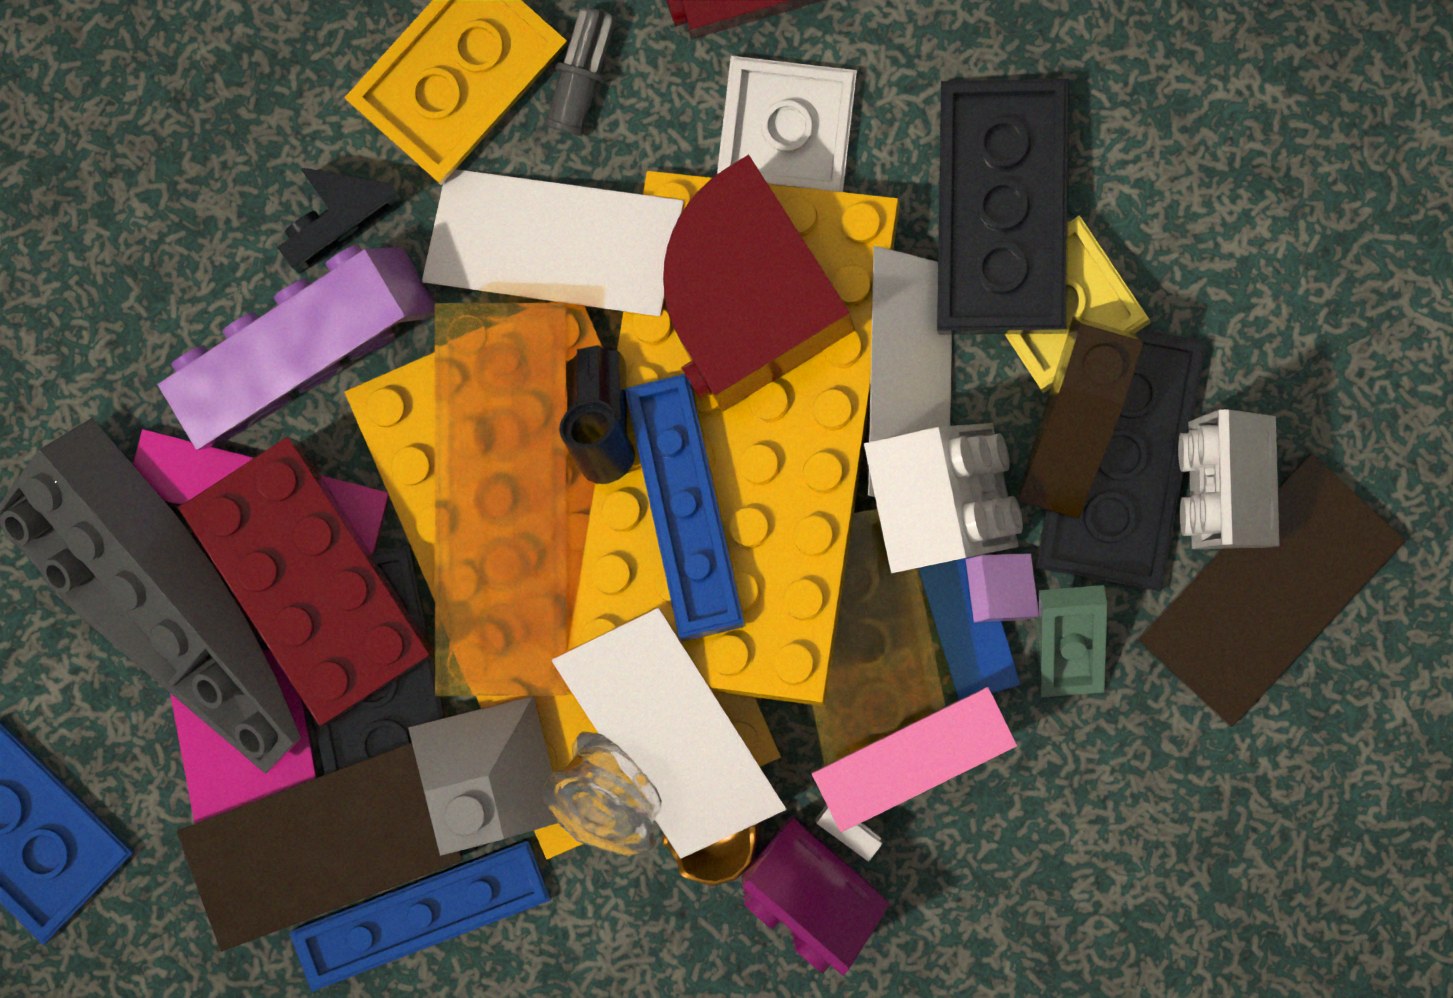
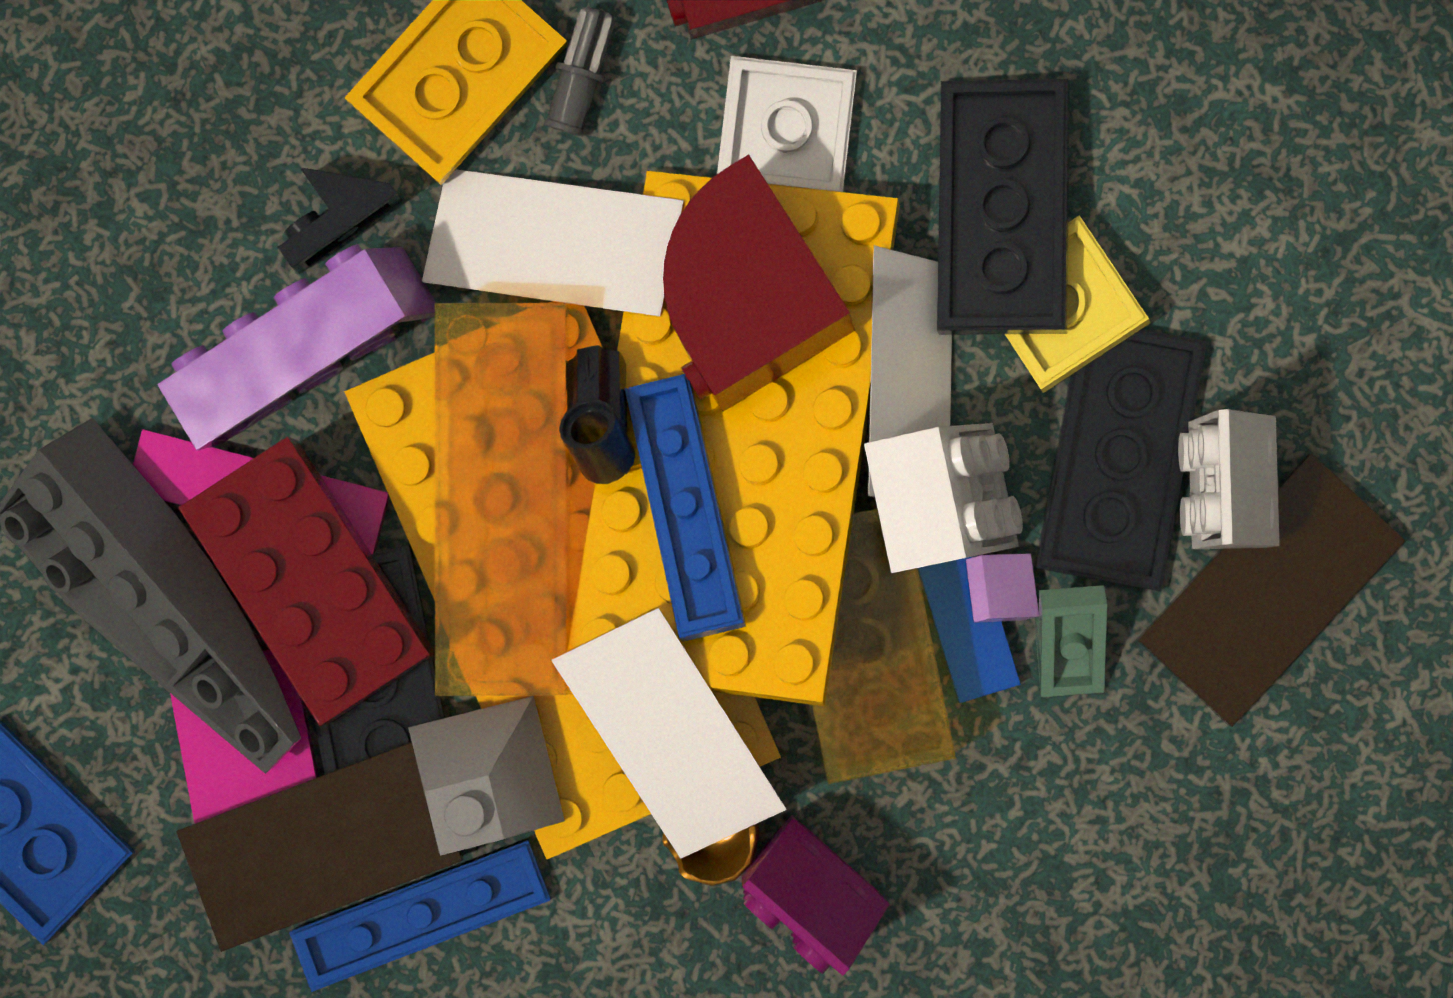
clear hat [540,731,662,857] -> none
bright pink tile [811,687,1017,833] -> none
white tile [815,804,882,862] -> none
dark brown slope [1017,316,1144,519] -> none

